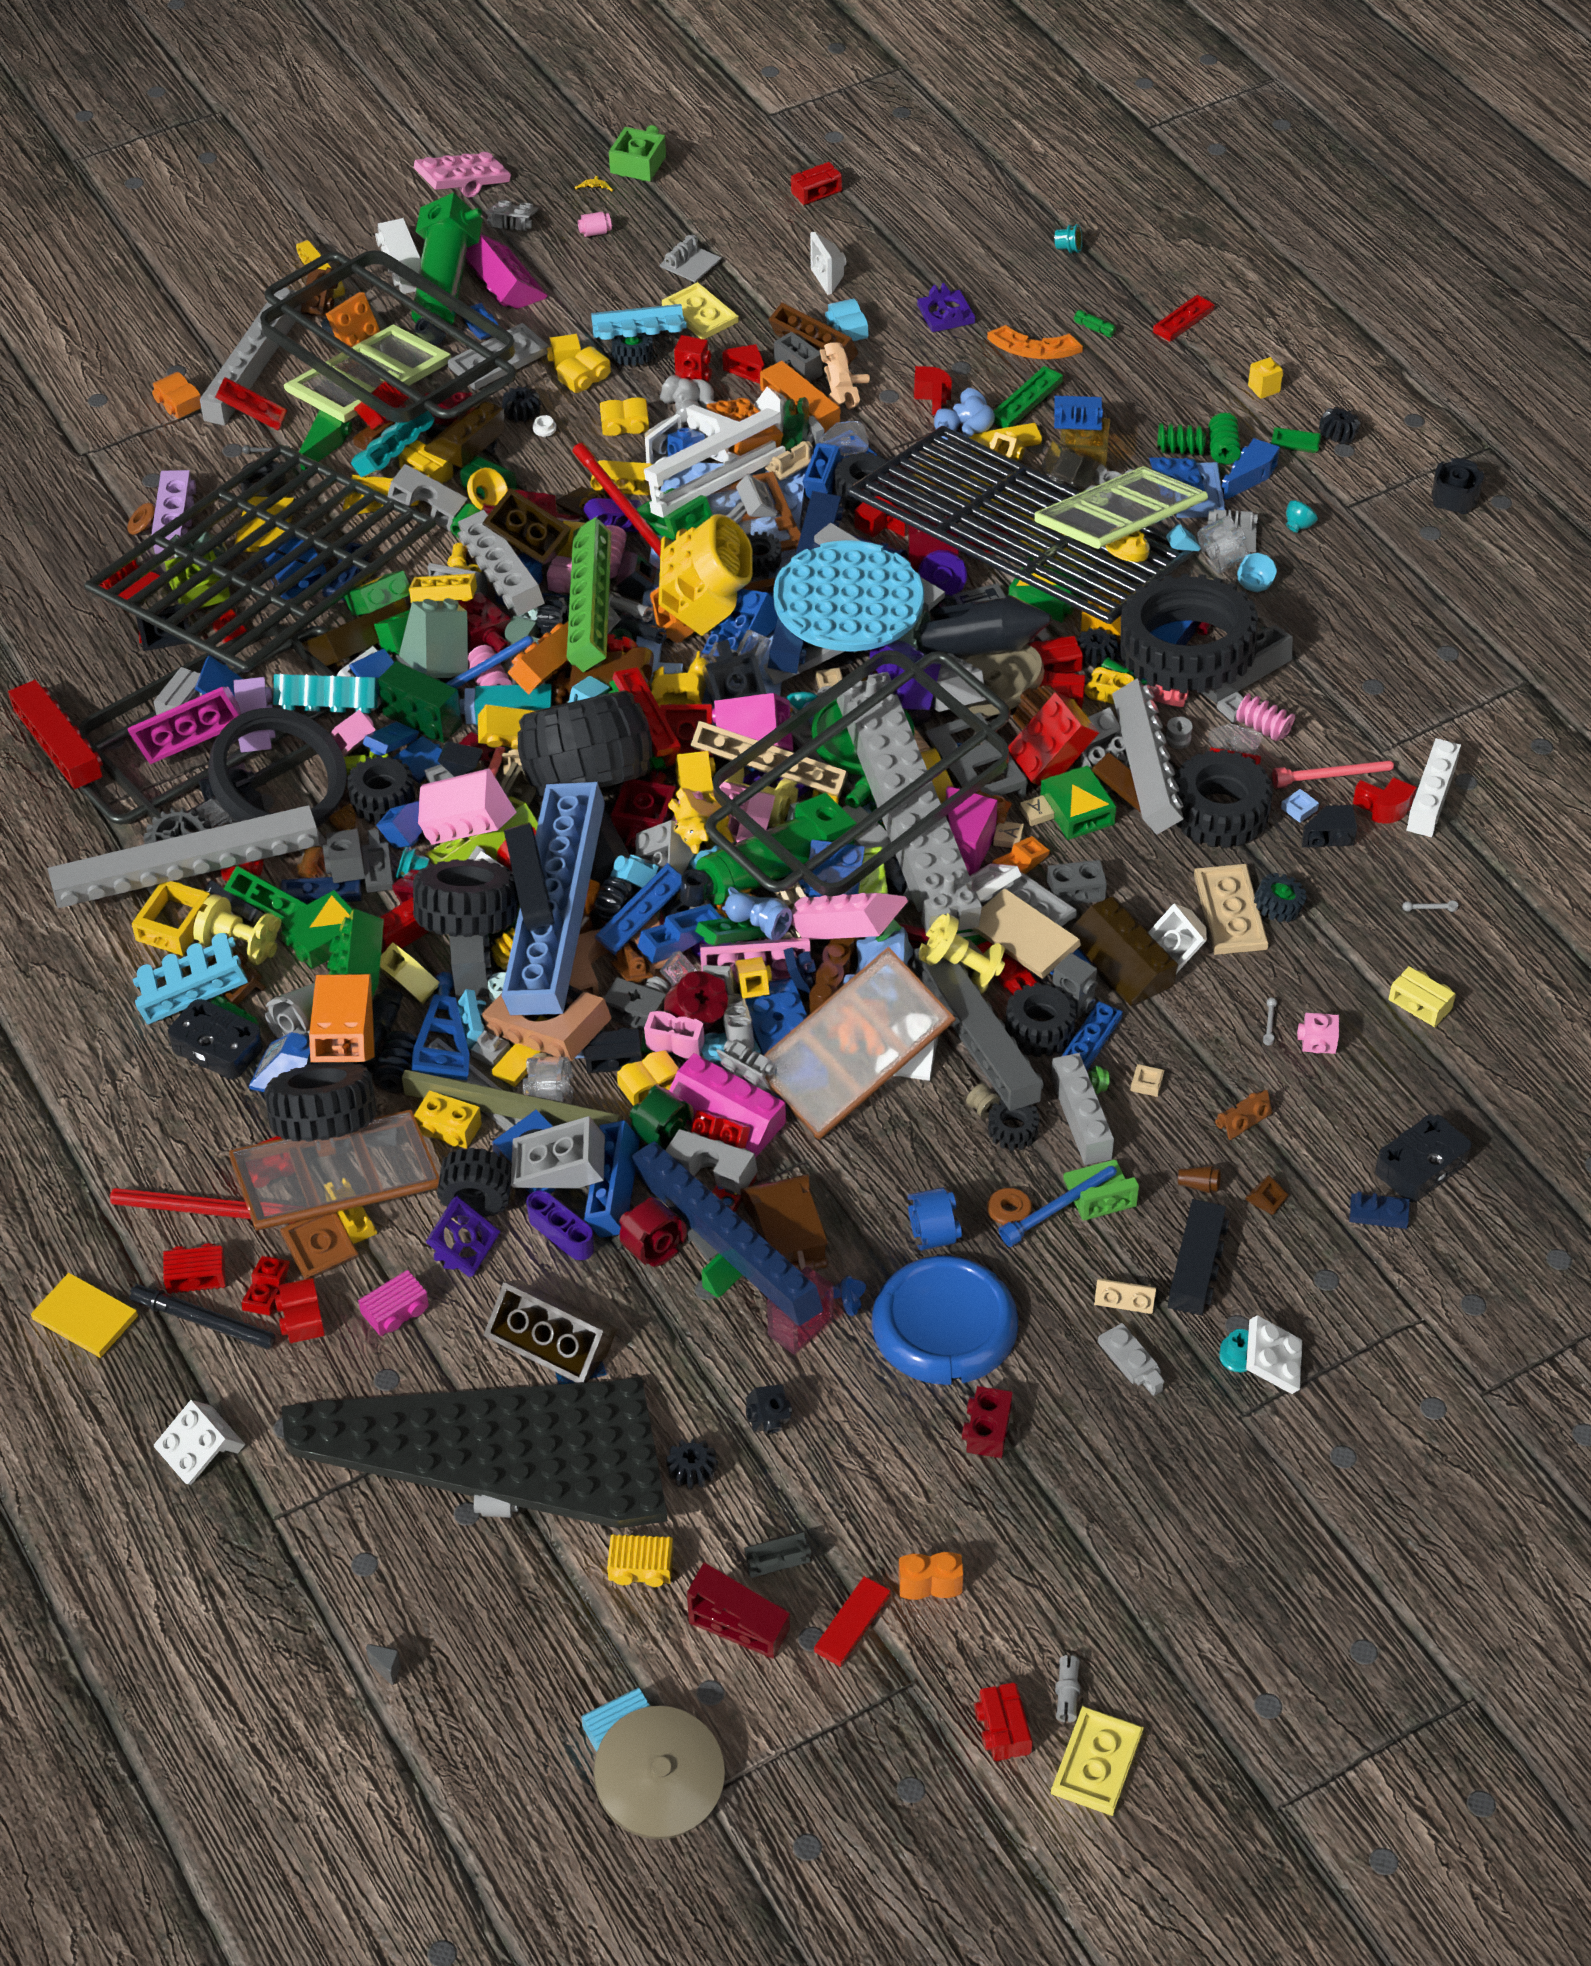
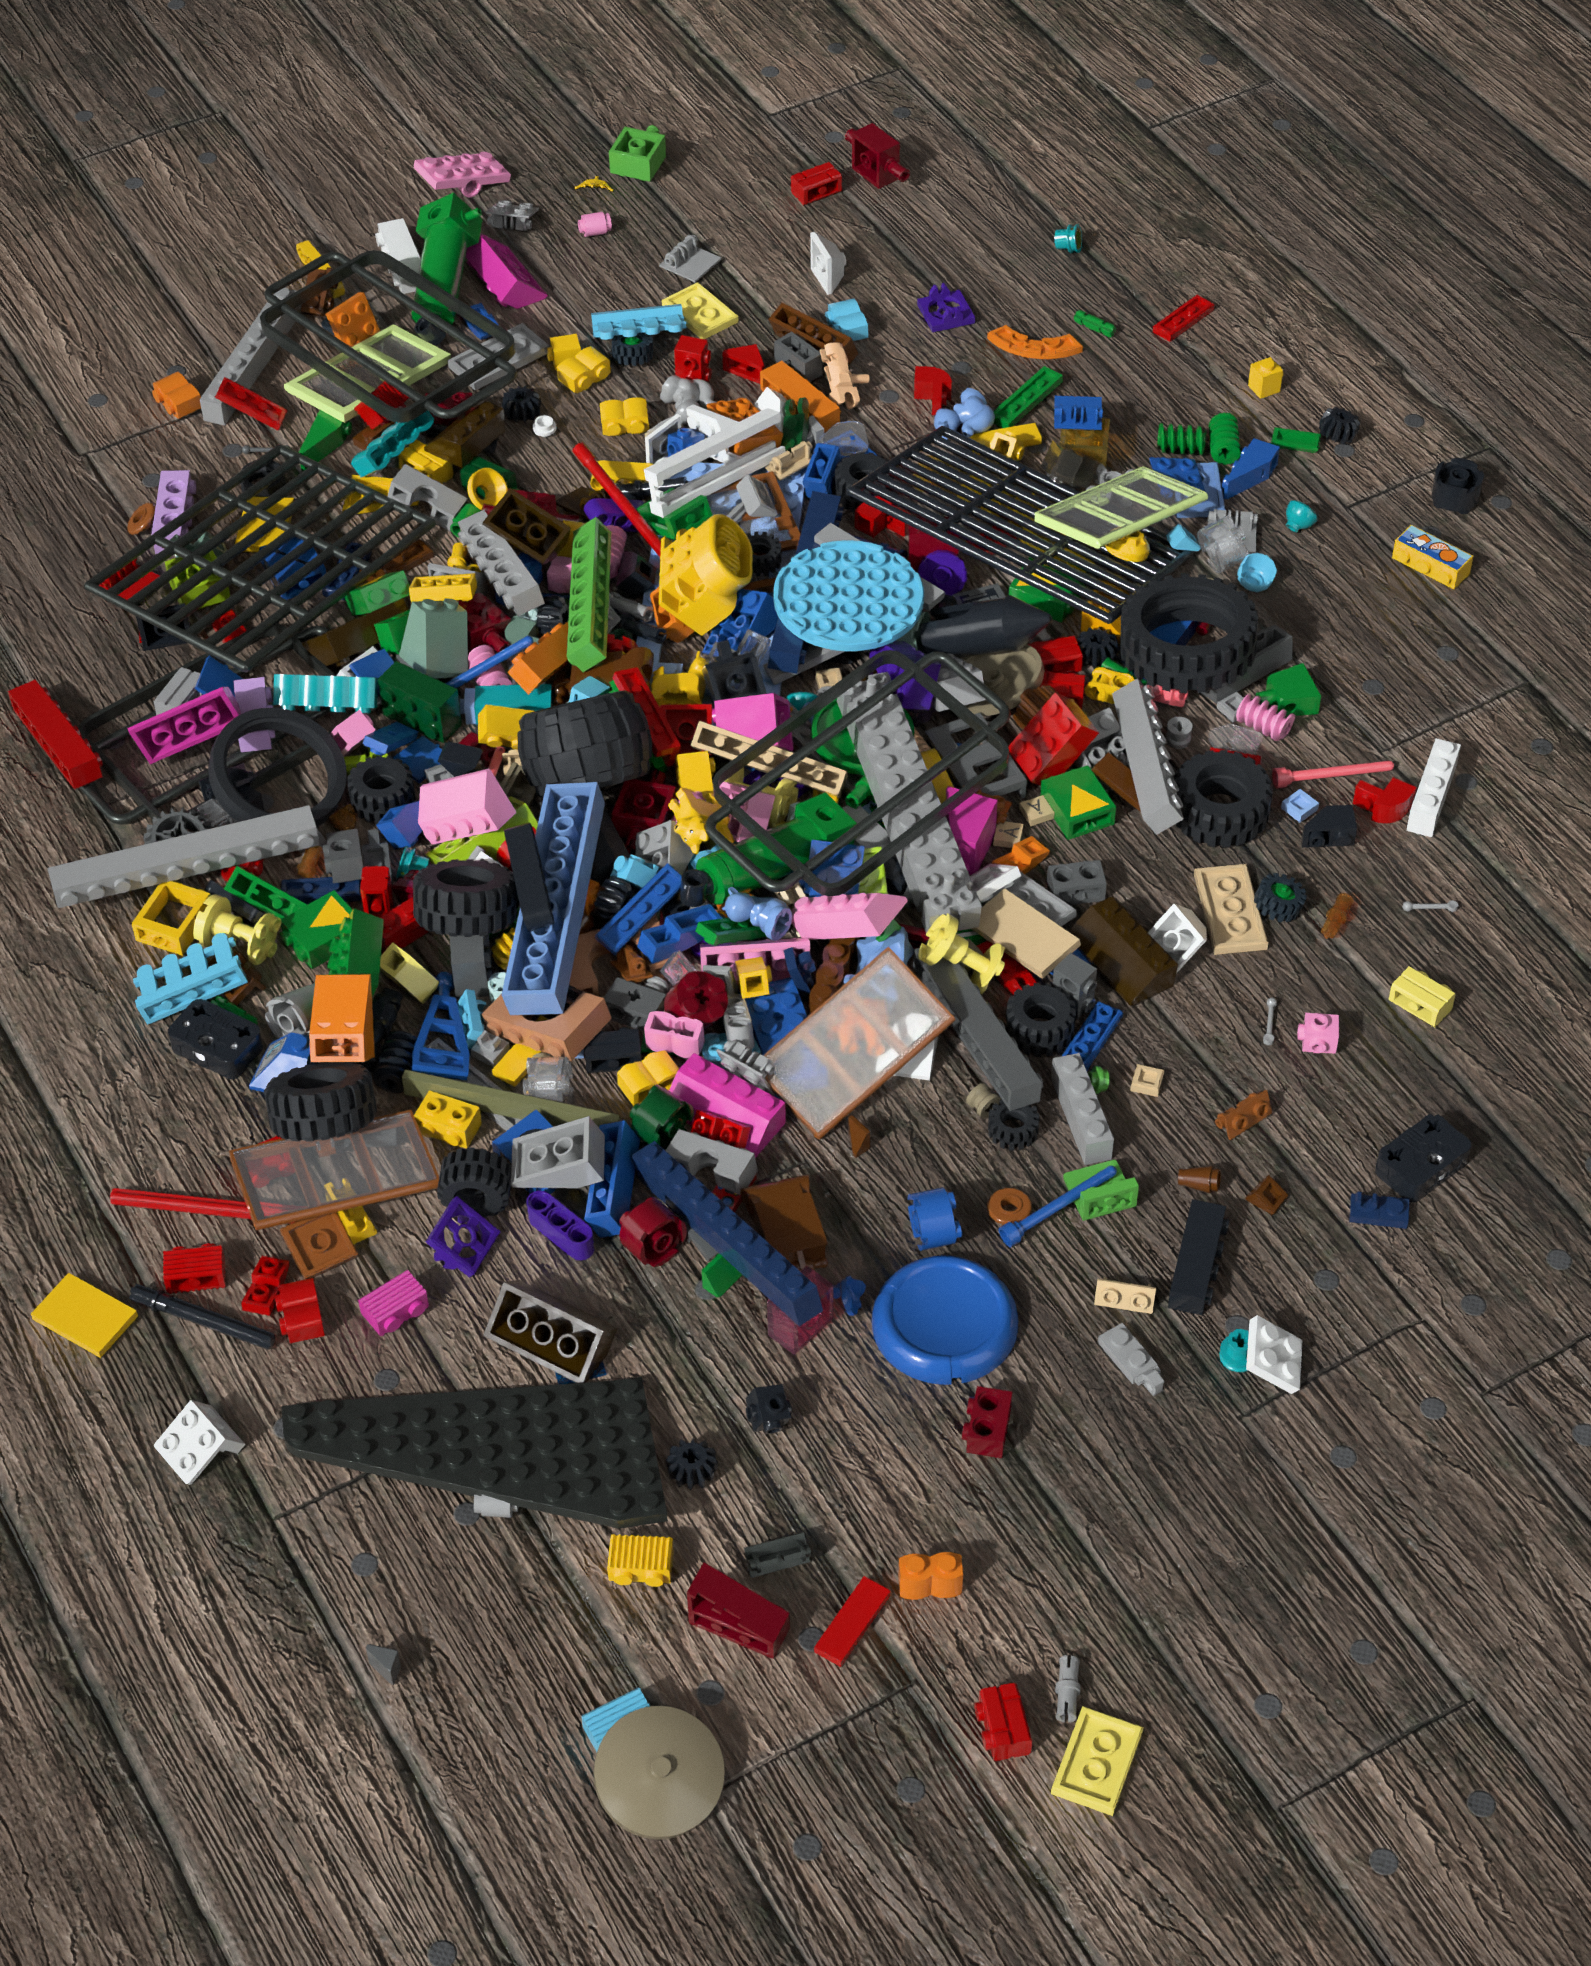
none -> reddish brown tile [359,539,434,582]
none -> red brick [360,866,394,917]
none -> black pin [616,476,688,501]
none -> dark red brick [845,123,910,189]
none -> reddish brown slope [848,1115,870,1158]
none -> green torso [1256,663,1321,717]
none -> clear orange axle [1321,893,1354,939]
none -> brick [1392,525,1473,589]

